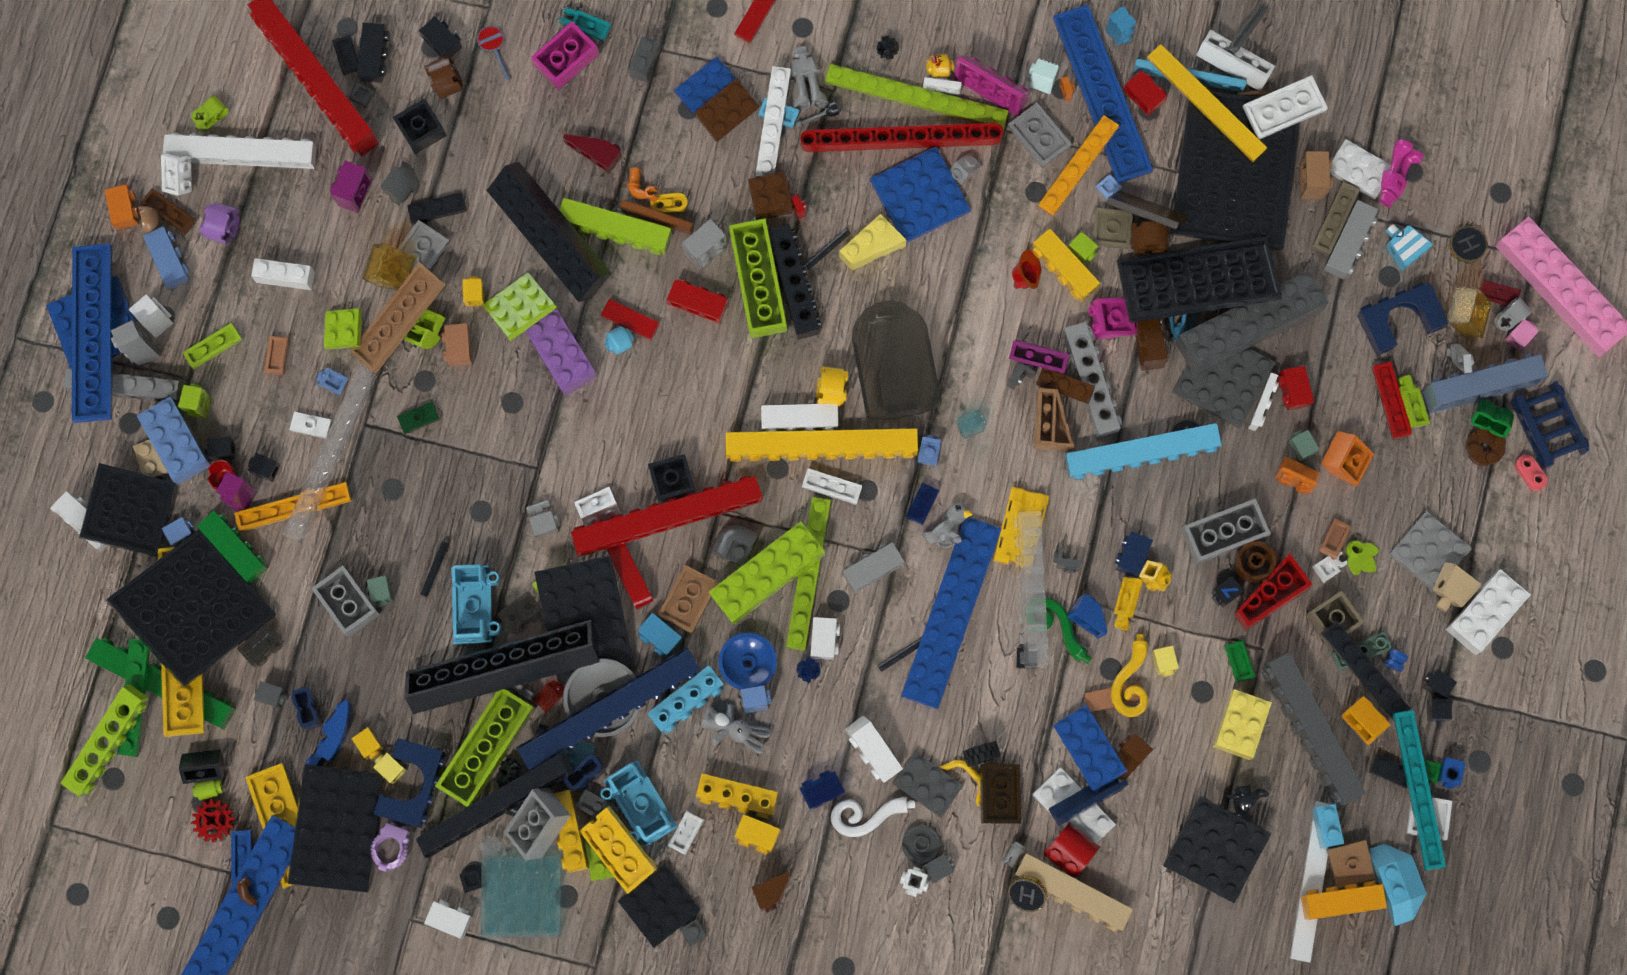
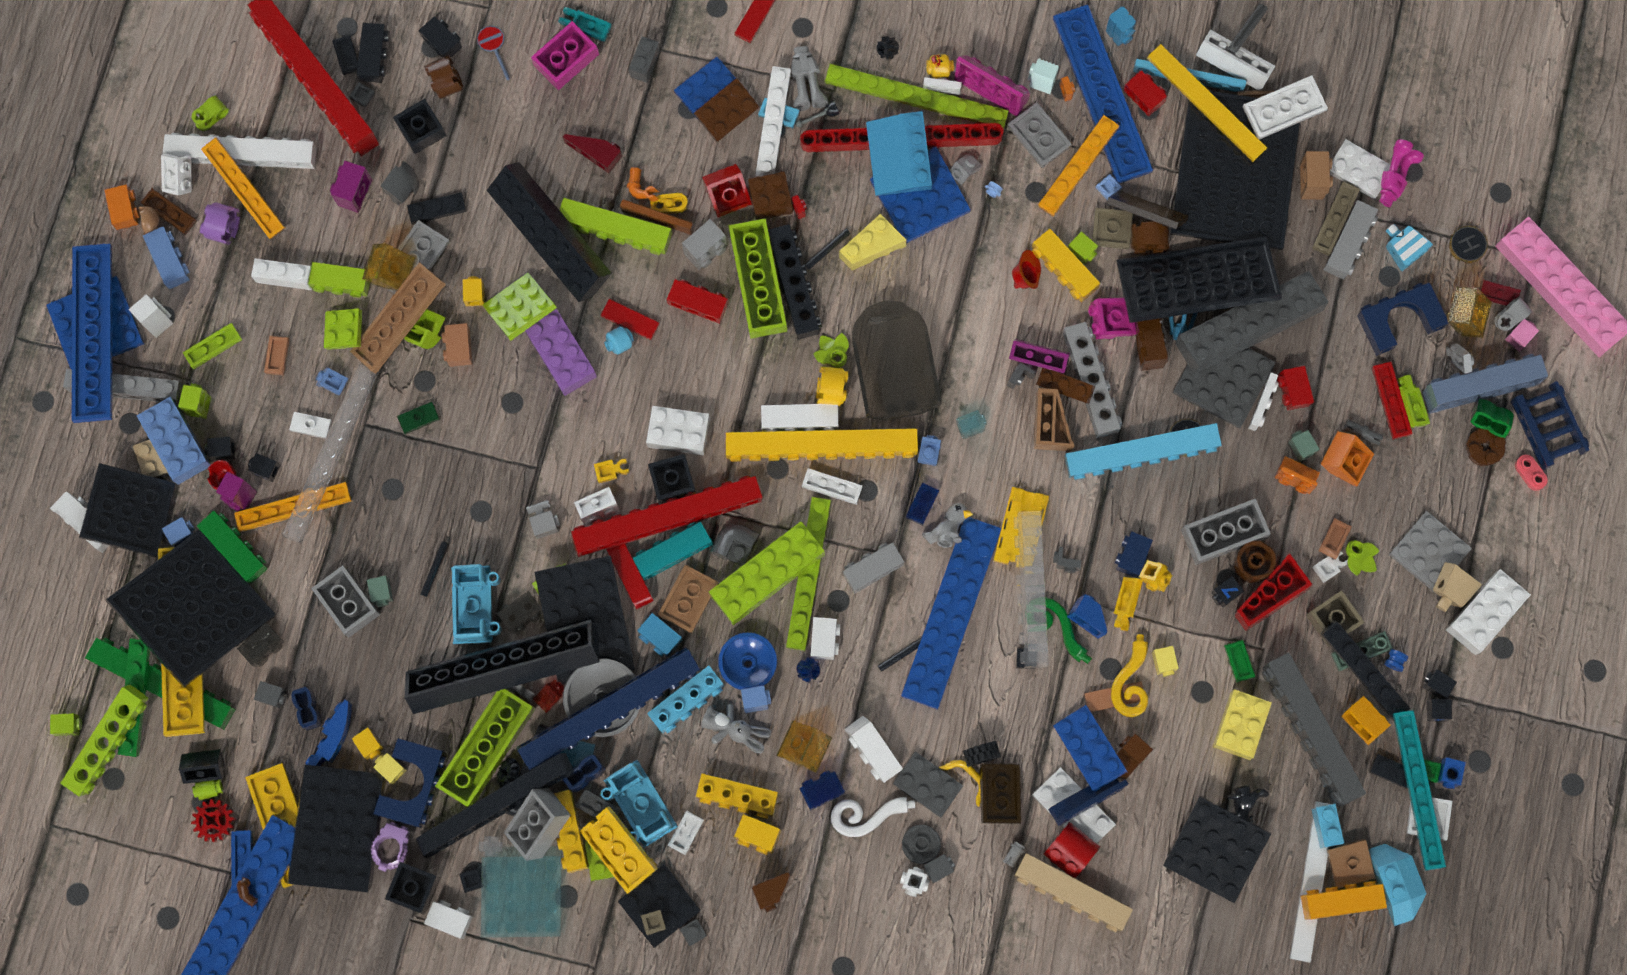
light grey brick [111,321,160,367] -> none
black tile [1008,875,1048,912] -> none
none -> lime brick [50,713,82,736]
none -> light orange plate [201,137,286,239]
none -> lime brick [308,262,371,298]
none -> black brick [385,862,440,914]
none -> yellow plate [594,459,629,484]
none -> teal brick [633,522,713,581]
none -> dark tan plate [641,910,666,935]
none -> white brick [646,406,710,456]
none -> red slope [702,164,752,218]
none -> clear yellow slope [776,721,832,773]
none -> lime plate [813,333,849,368]
none -> dark azure slope [866,111,932,196]
none -> light blue plate [985,181,1003,198]
none -> dark grey pin [1343,419,1384,446]

